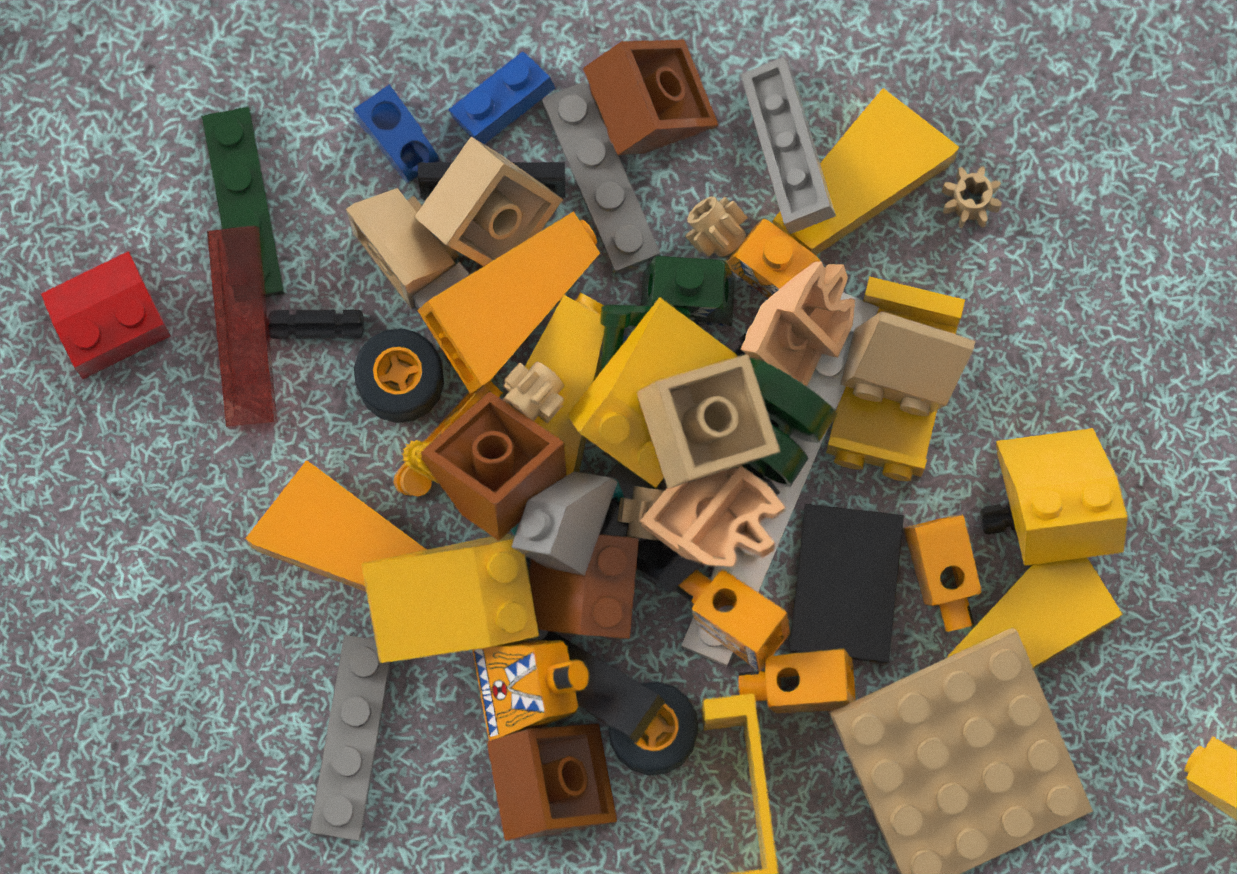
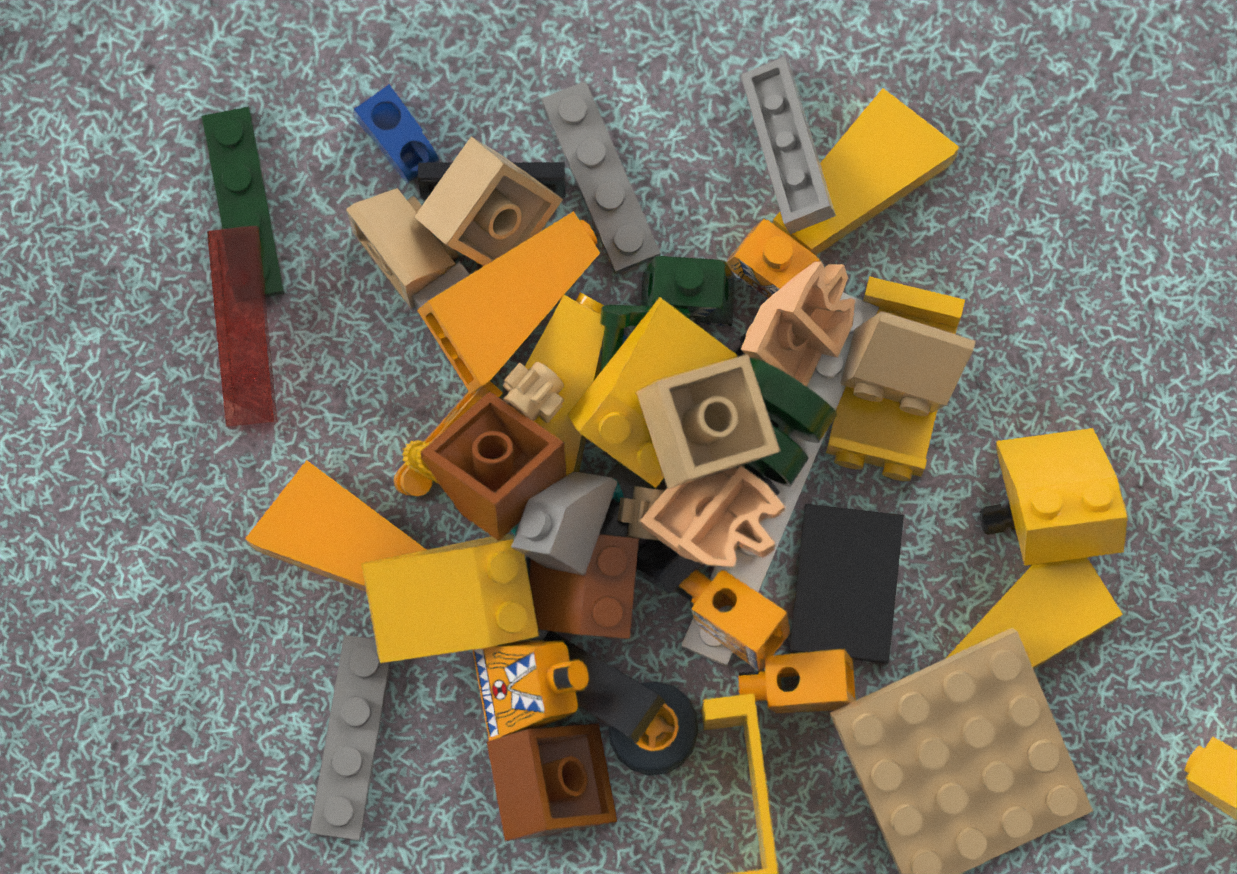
red slope [41,251,171,379] -> none
black axle [267,310,364,339] -> none
black wheel [354,328,444,423] -> none
blue plate [448,51,555,144] -> none
dark orange slope [583,39,719,155] -> none
tan gear [685,197,748,257] -> none
light orange torso [903,515,981,632] -> none
tan gear [942,166,1002,228] -> none

